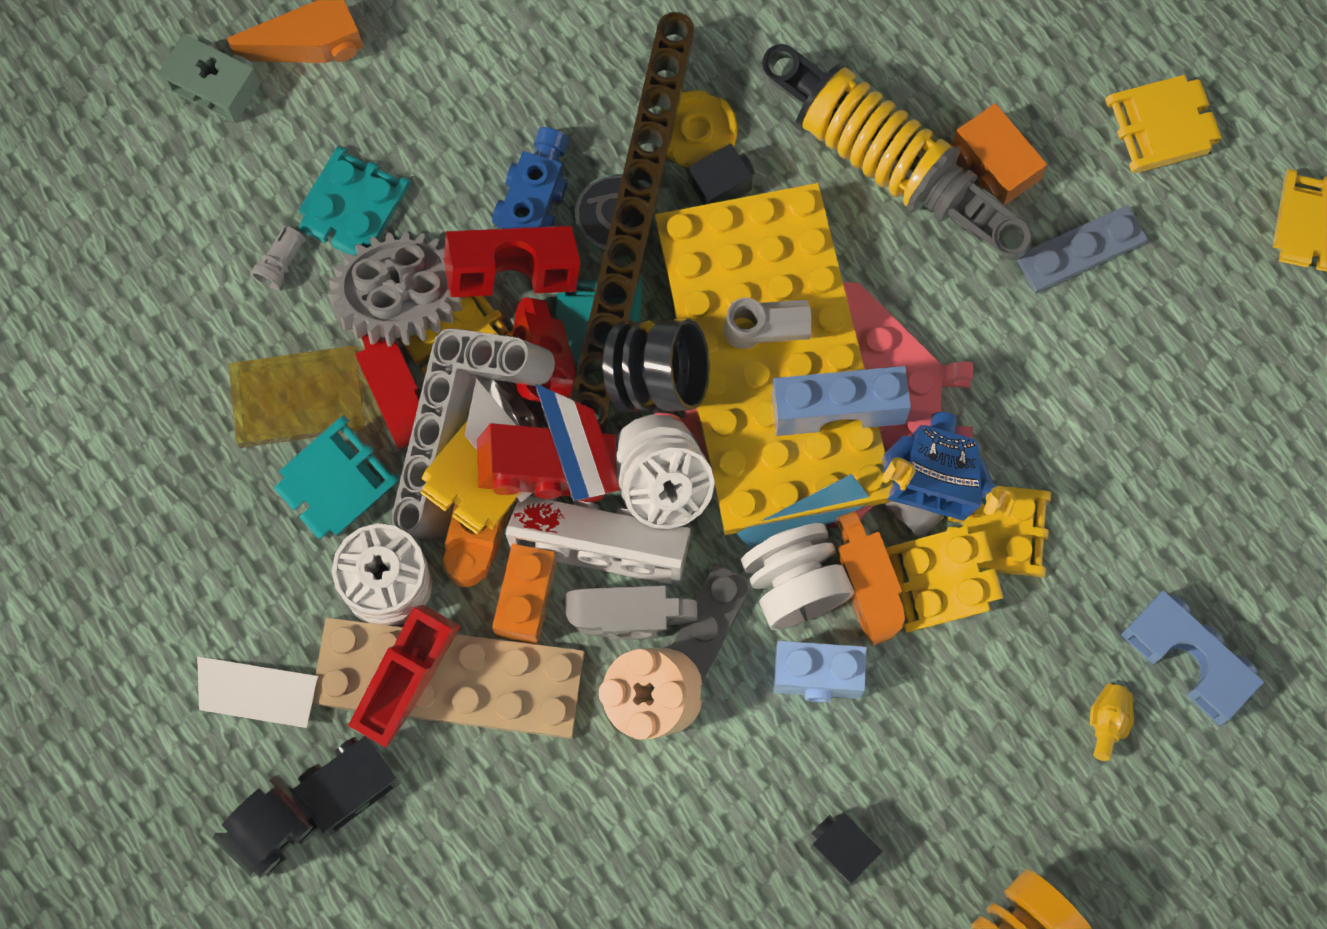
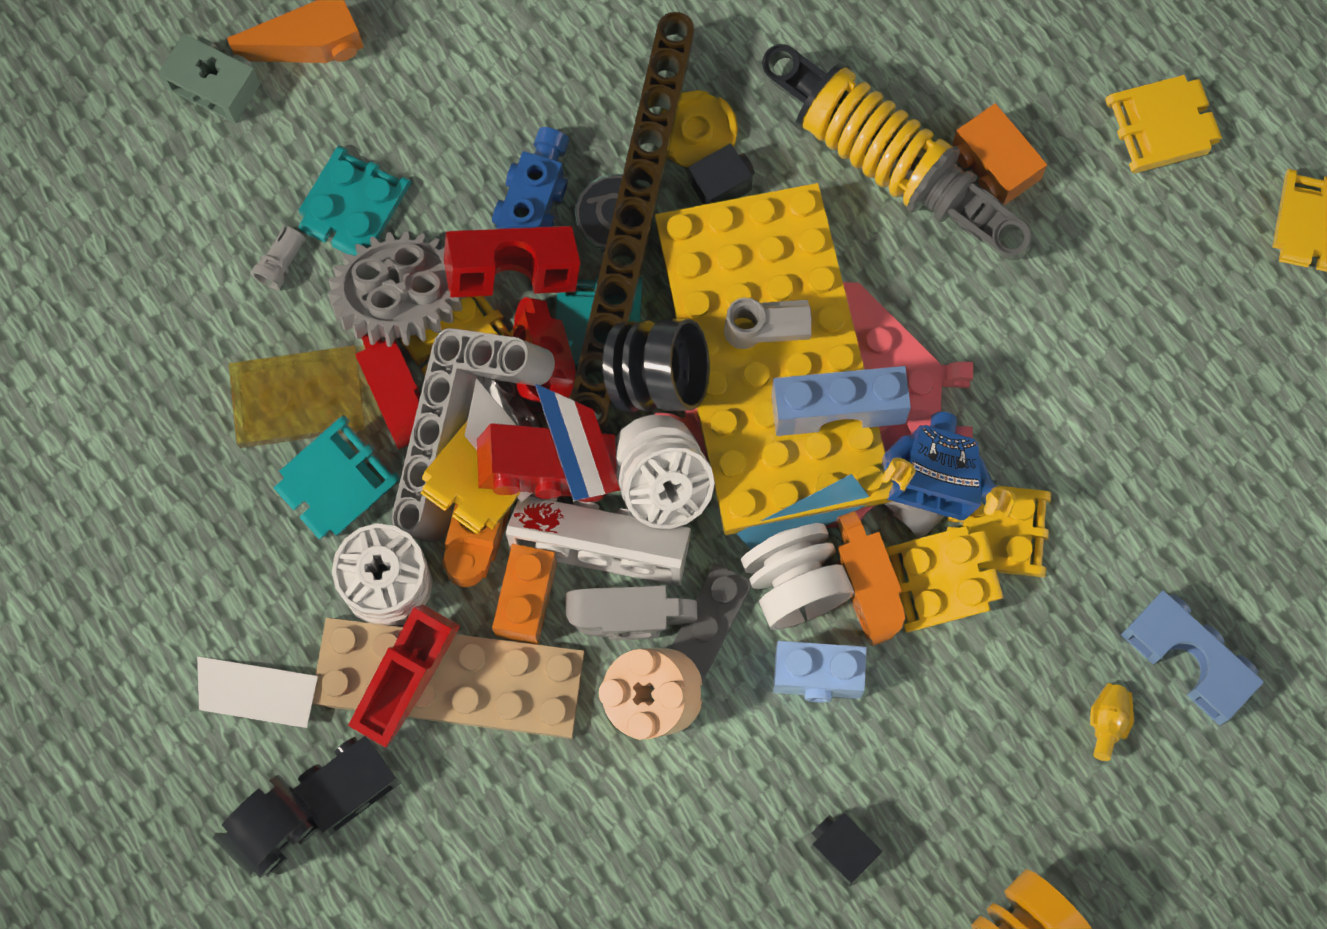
sand blue plate [1017,205,1148,294] -> none

